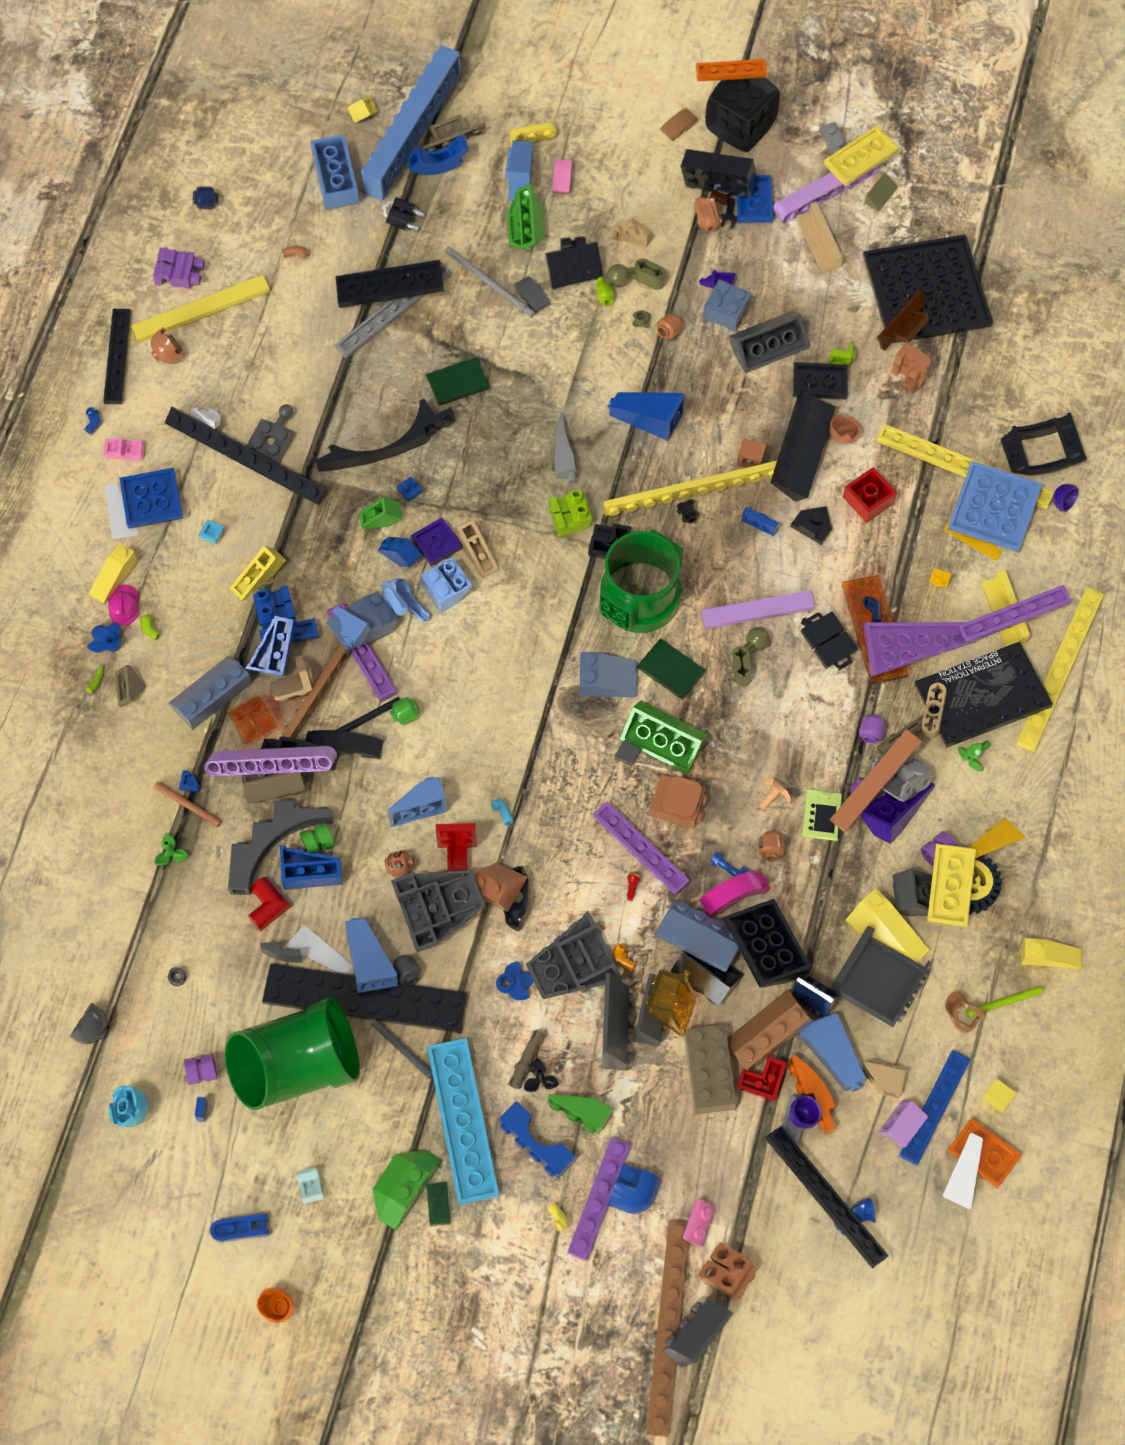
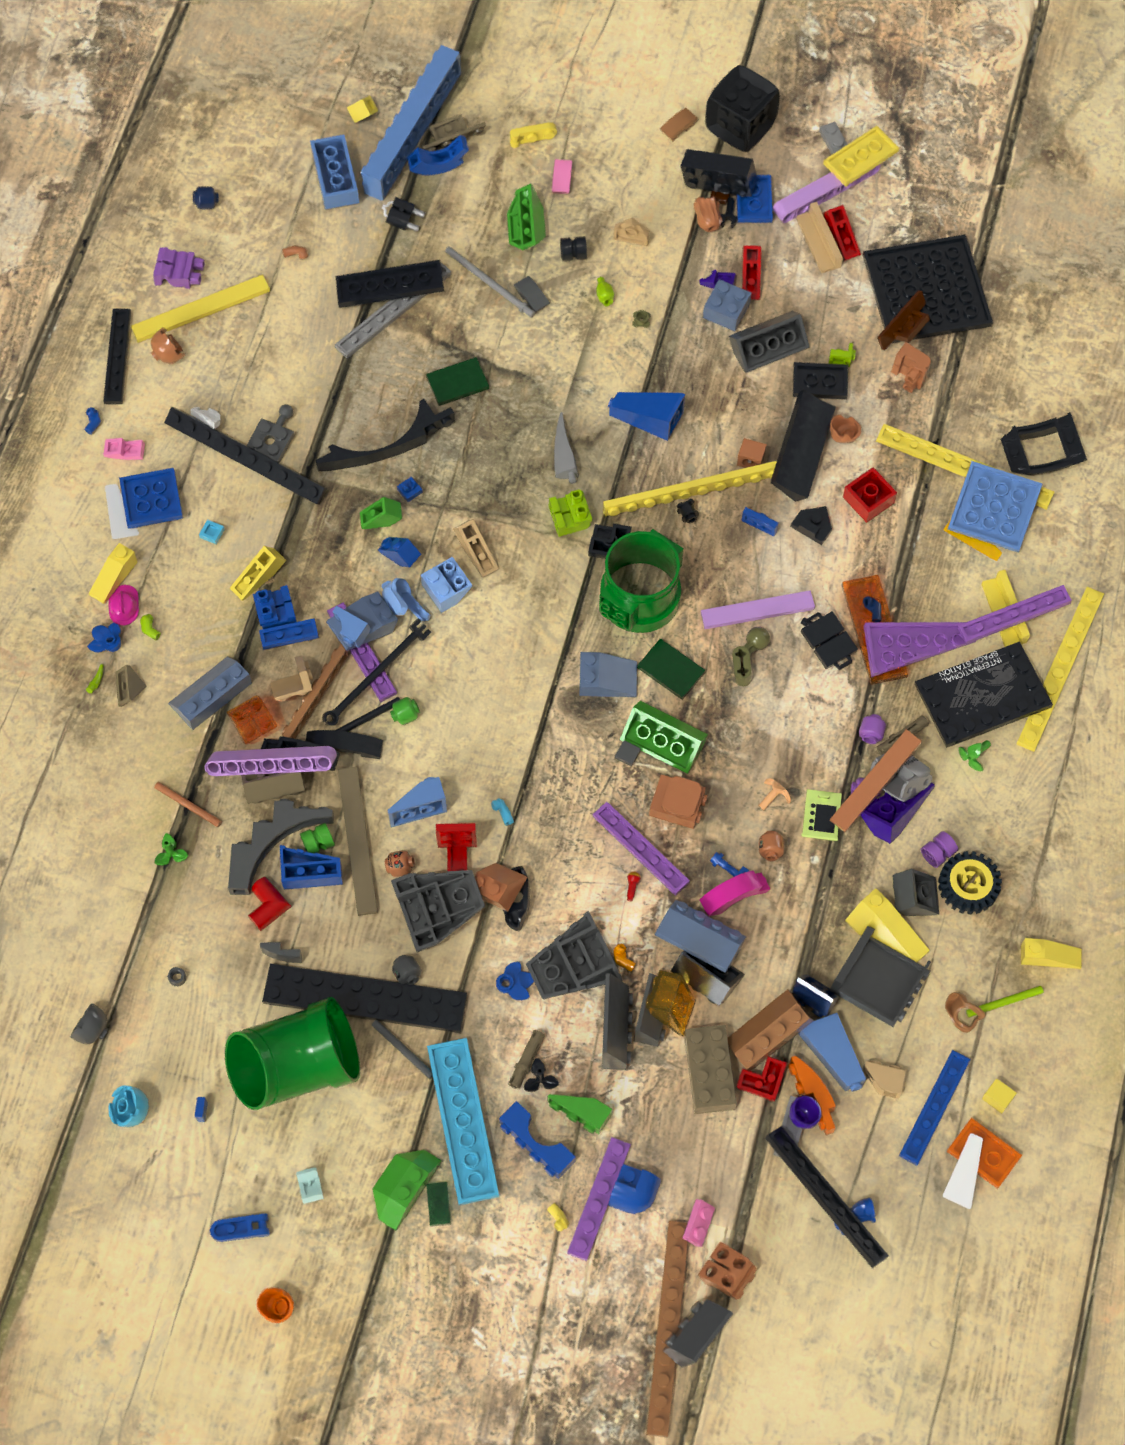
blue tile [179,770,199,793] -> none
medium lavender wheel [184,1053,218,1085] -> none
wedge [245,616,297,676] -> none
white sticker [286,925,353,975] -> none
medium blue slope [345,918,398,993] -> none
dark purple plate [411,518,462,566] -> none
medium blue wedge [505,141,533,201] -> none
black plate [545,241,604,289] -> none
olive beam [607,259,666,290] -> none
nougat head [657,313,683,340] -> none
orange plate [696,59,767,82] -> none
black slope [723,899,811,988] -> none
olive slope [864,173,898,211] -> none
lavender panel [879,1100,927,1148] -> none
tan beam [922,683,947,737] -> none
light yellow tile [927,844,976,928] -> none
yellow plate [929,568,952,588] -> none
yellow sticker [968,818,1025,858] -> none
dark purple piece [1053,484,1079,512] -> none
none -> black hinge [322,618,431,726]
none -> dark tan tile [338,766,378,916]
none -> red slope [742,245,761,300]
none -> red slope [822,205,861,261]

